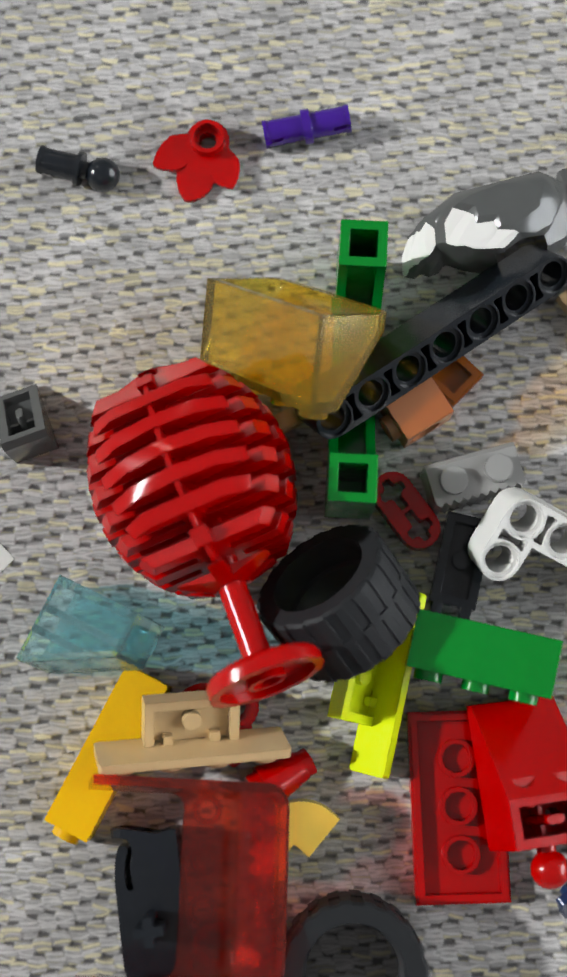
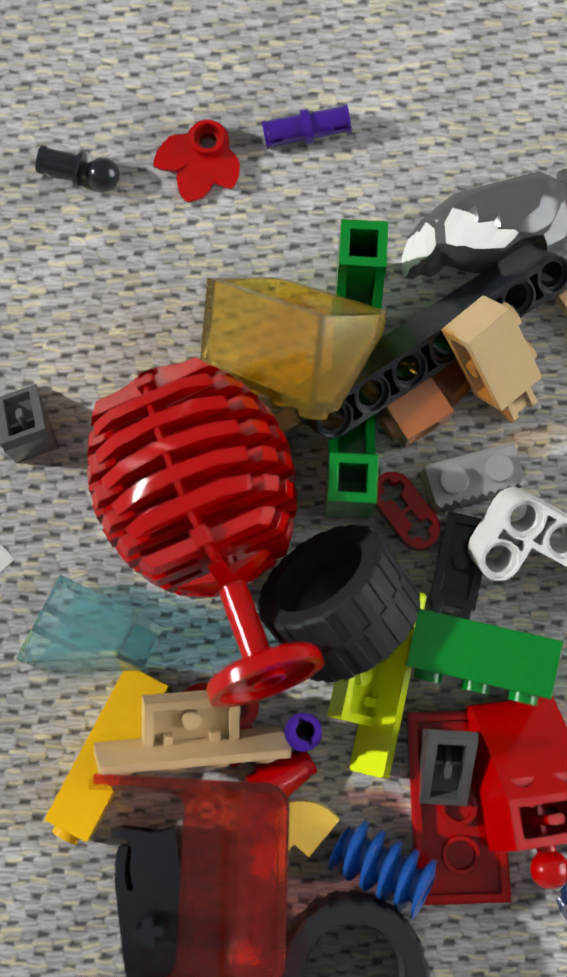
none -> dark purple pin [284,713,323,752]
none -> blue piece [328,820,437,920]
none -> dark grey slope [419,729,478,806]
none -> tan brick [441,296,542,423]

